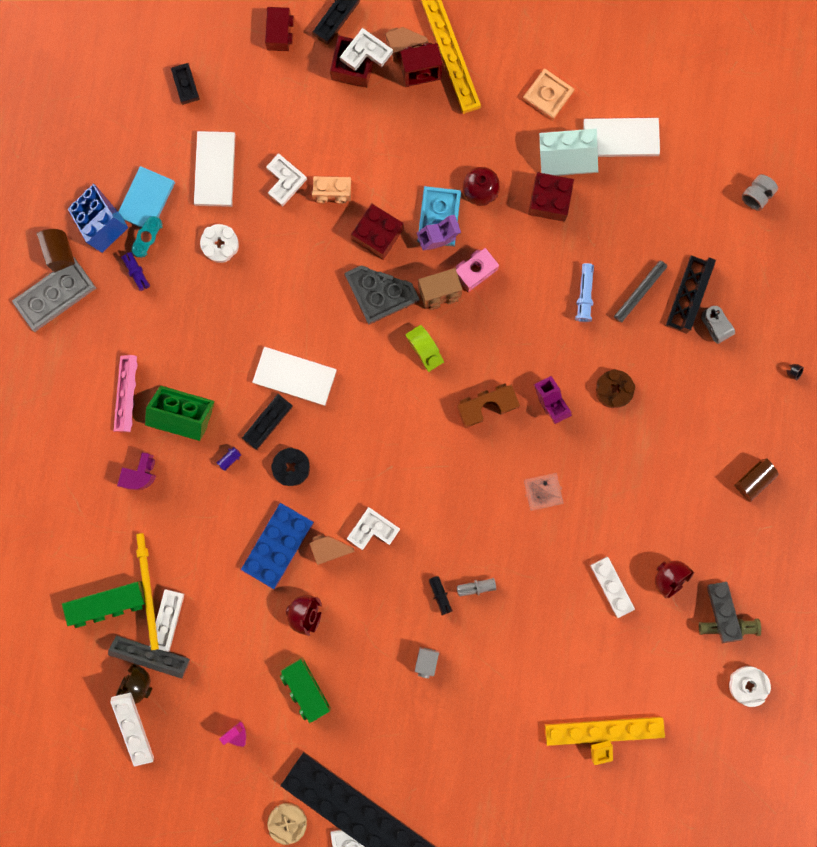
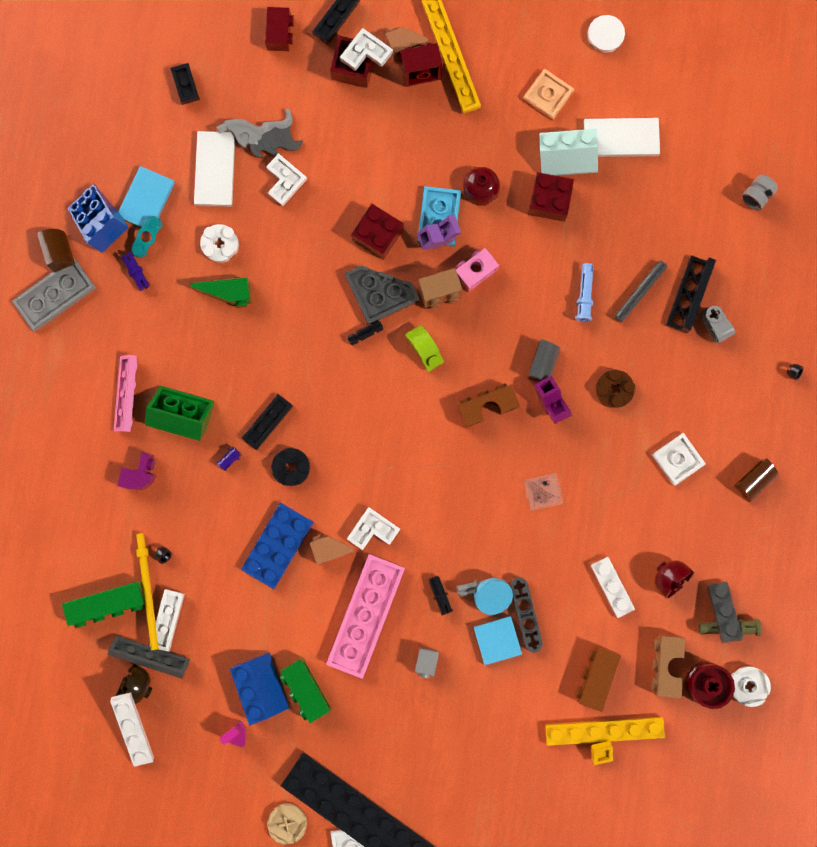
white tile [252,347,337,406] -> none
dark red cylinder [286,595,322,636] -> none
light nougat bracket [312,176,351,204] -> none
none -> black hinge [154,546,172,564]
none -> green slope [190,278,252,308]
none -> piece [216,109,303,158]
none -> blue slope [230,653,289,726]
none -> bright pink plate [326,554,405,679]
none -> black axle [347,320,383,345]
none -> medium azure tile [473,616,522,665]
none -> medium azure tile [474,578,513,615]
none -> dark grey beam [510,577,543,653]
none -> dark grey brick [527,339,561,382]
none -> dark orange brick [575,645,621,712]
none -> white tile [587,15,625,53]
none -> white tile [651,433,706,486]
none -> medium nougat arch [651,635,685,698]
none -> dark red wheel [685,662,735,709]

